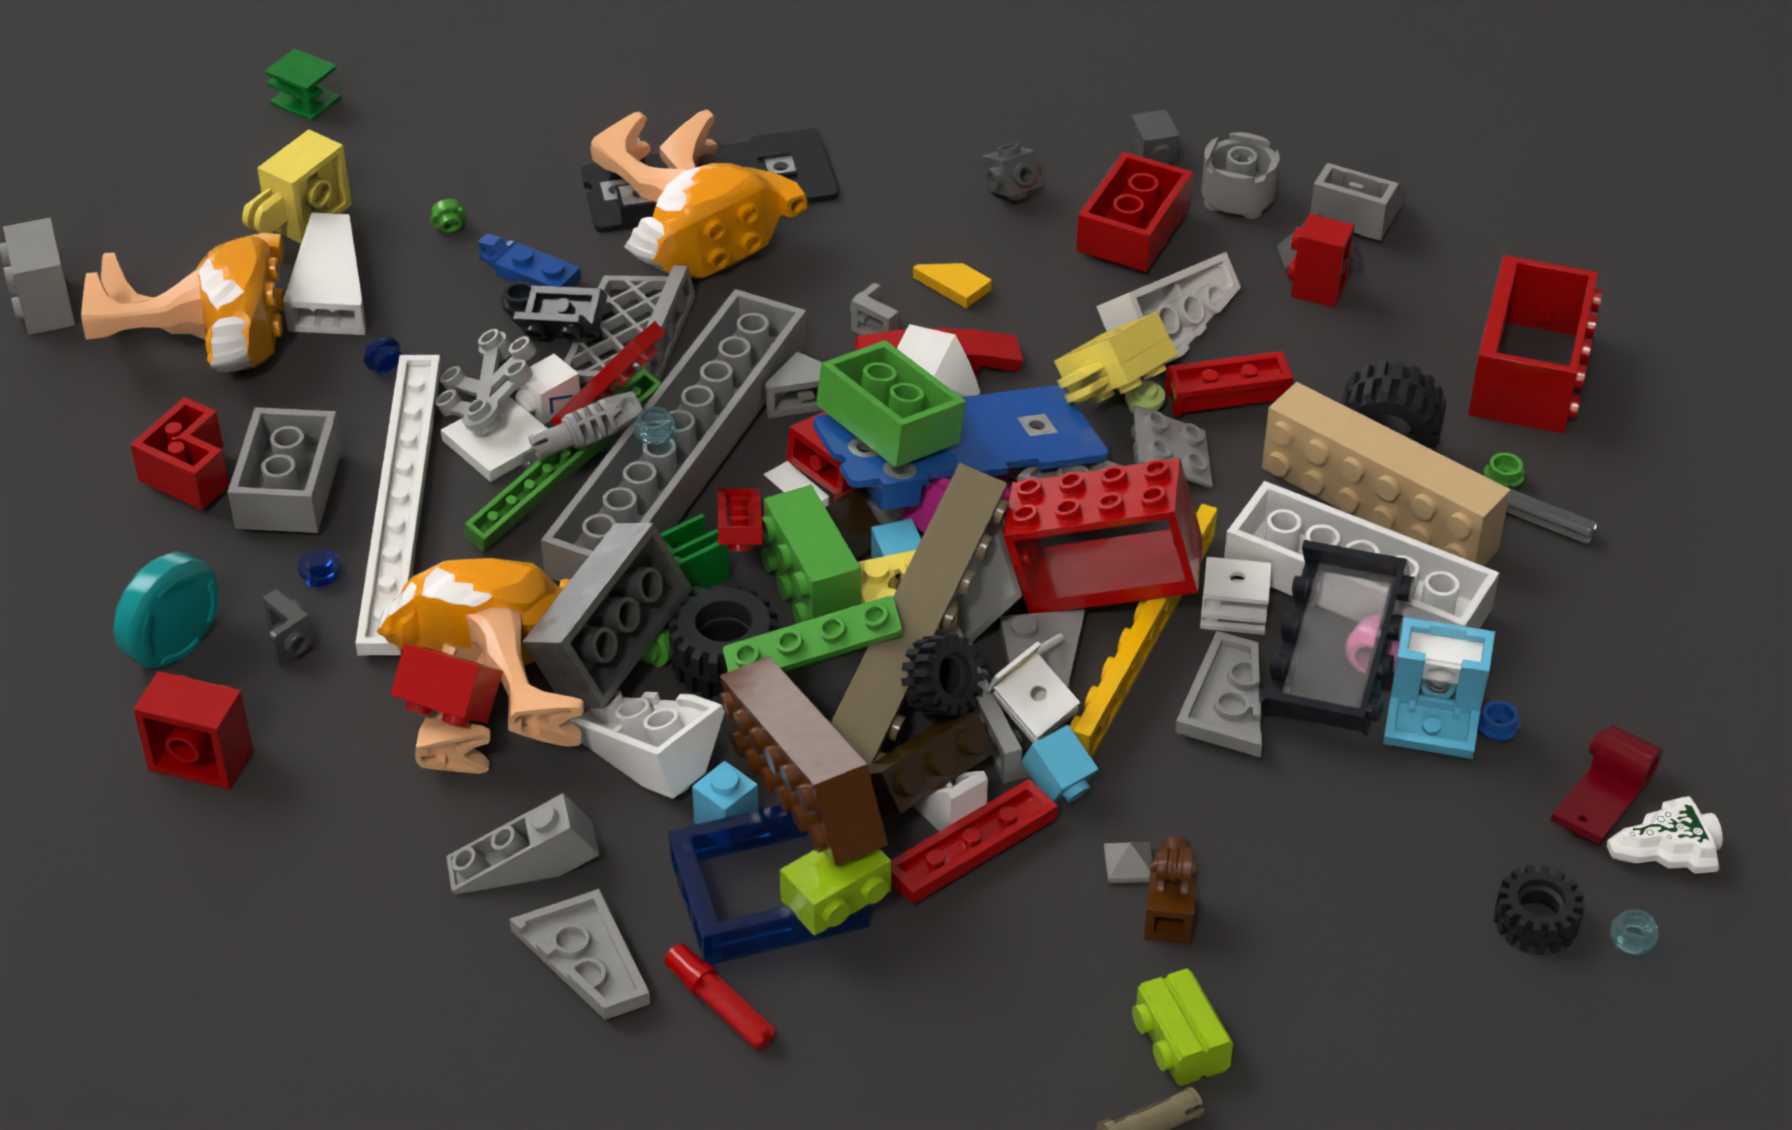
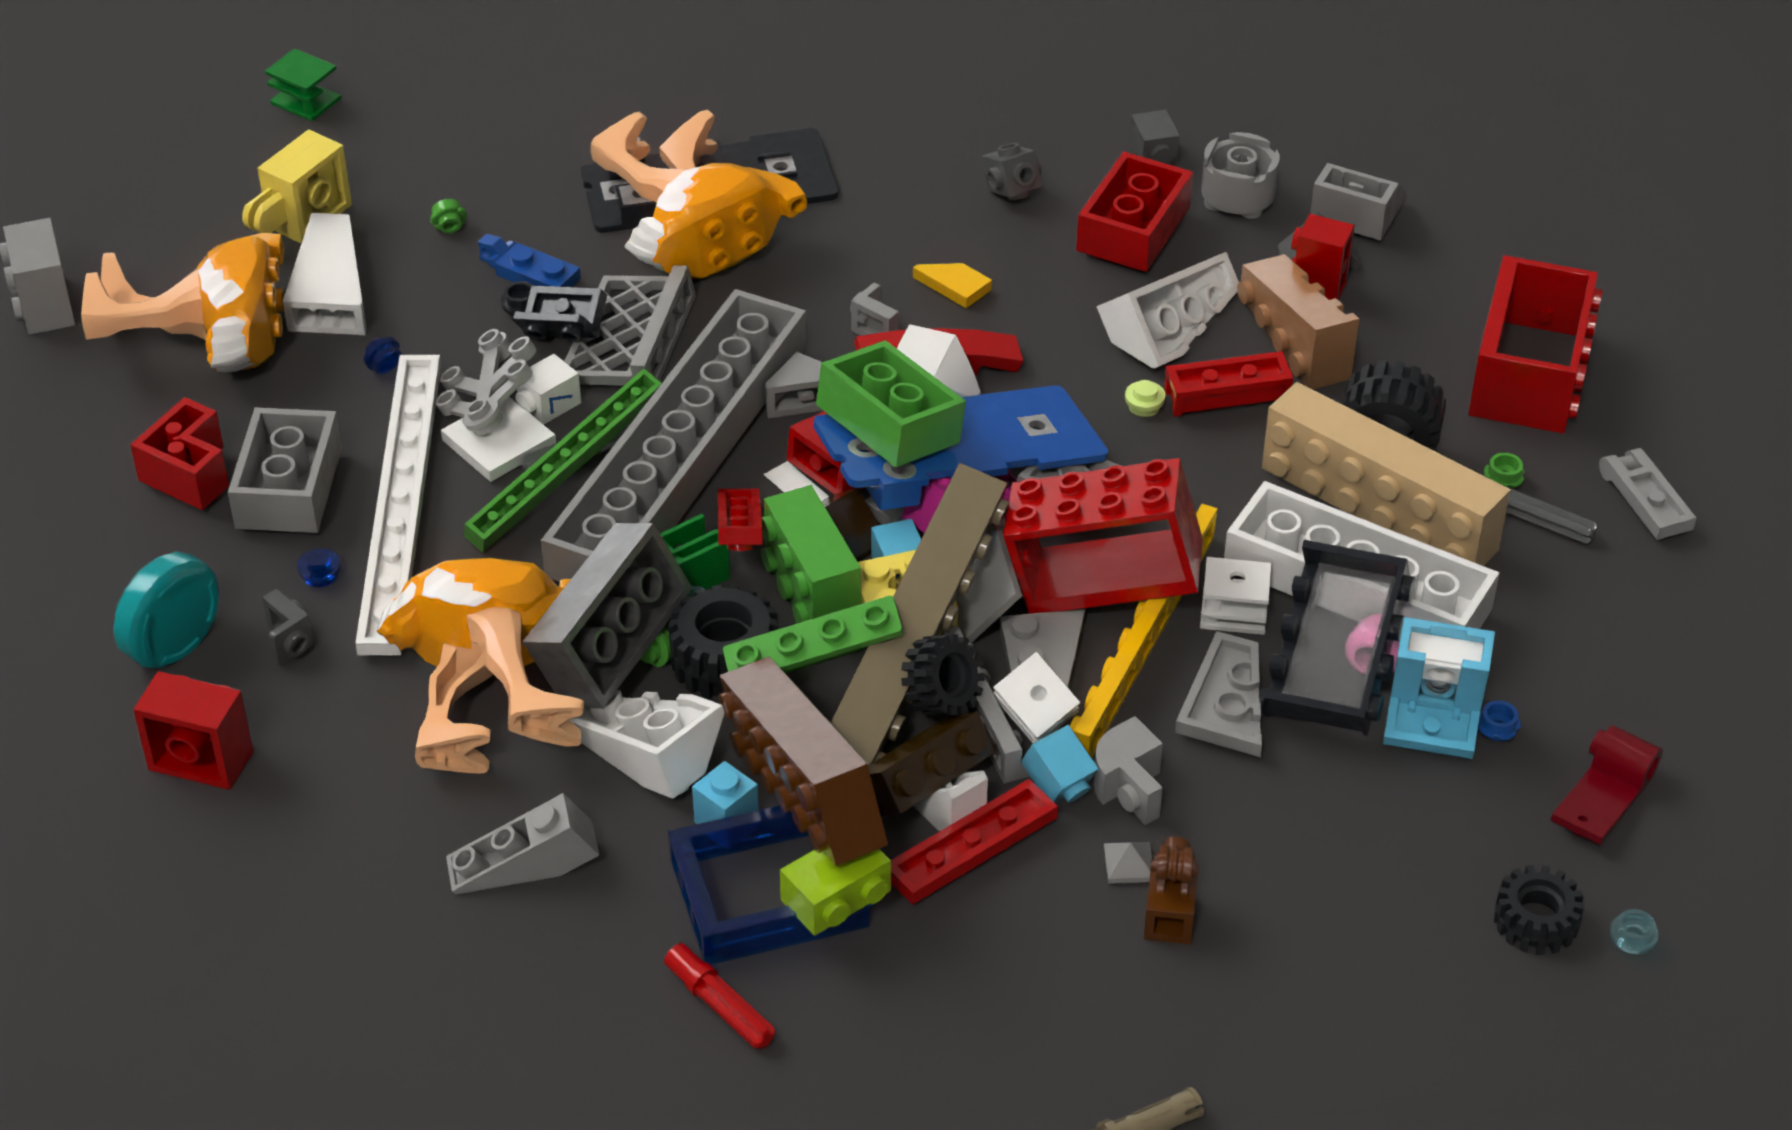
red brick [390,643,503,728] -> none
light grey wing [510,889,650,1020] -> none
light grey hinge [528,391,643,461] -> none
red plate [550,321,666,426] -> none
clear light blue plate [634,406,676,445] -> none
white piece [987,634,1064,694] -> none
light yellow brick [1054,311,1178,405] -> none
light grey hinge [1131,405,1213,489] -> none
lime brick [1132,968,1233,1086] -> none
white rock [1606,796,1723,874] -> none
none -> light grey brick [1094,716,1163,825]
none -> medium nougat wedge [1237,254,1360,390]
none -> light grey plate [1599,448,1697,540]

